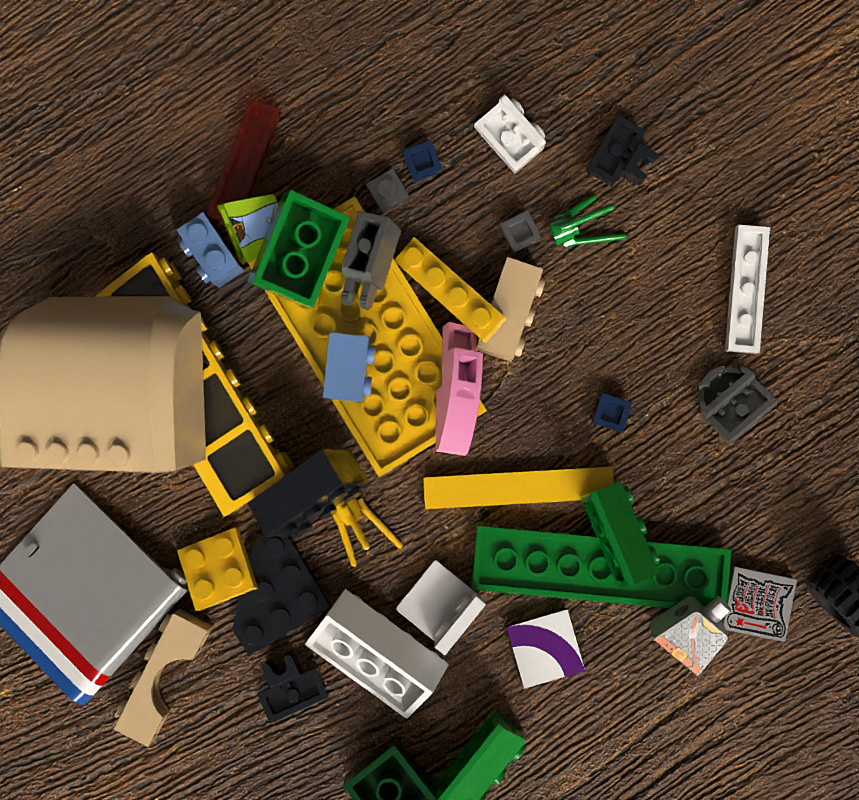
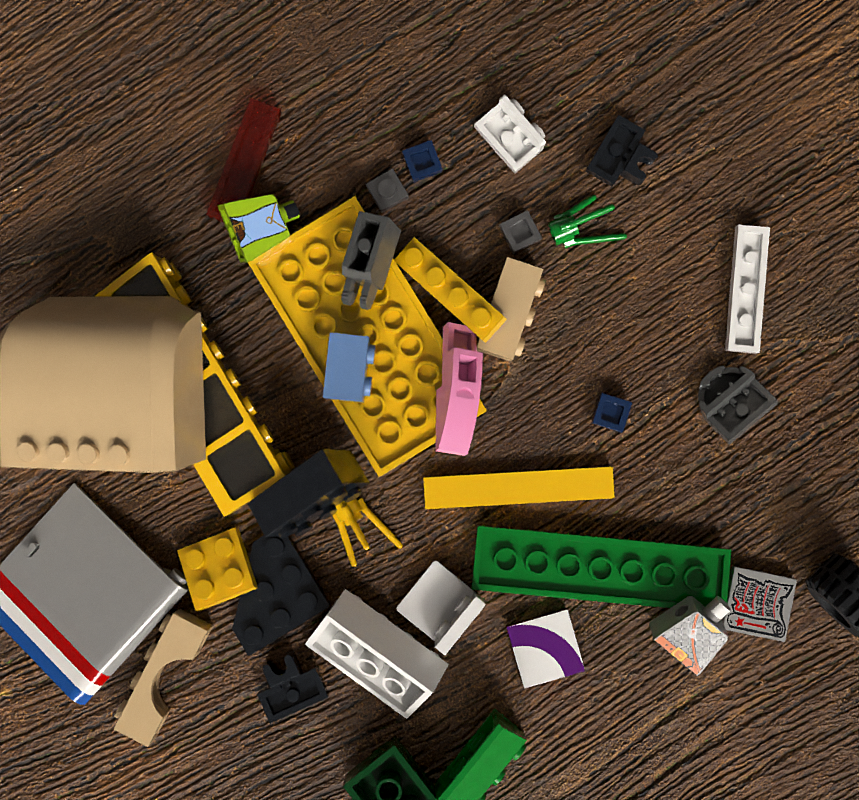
medium blue brick [177,212,245,288] -> none
green brick [247,190,350,308] -> none
green slope [580,481,660,588] -> none

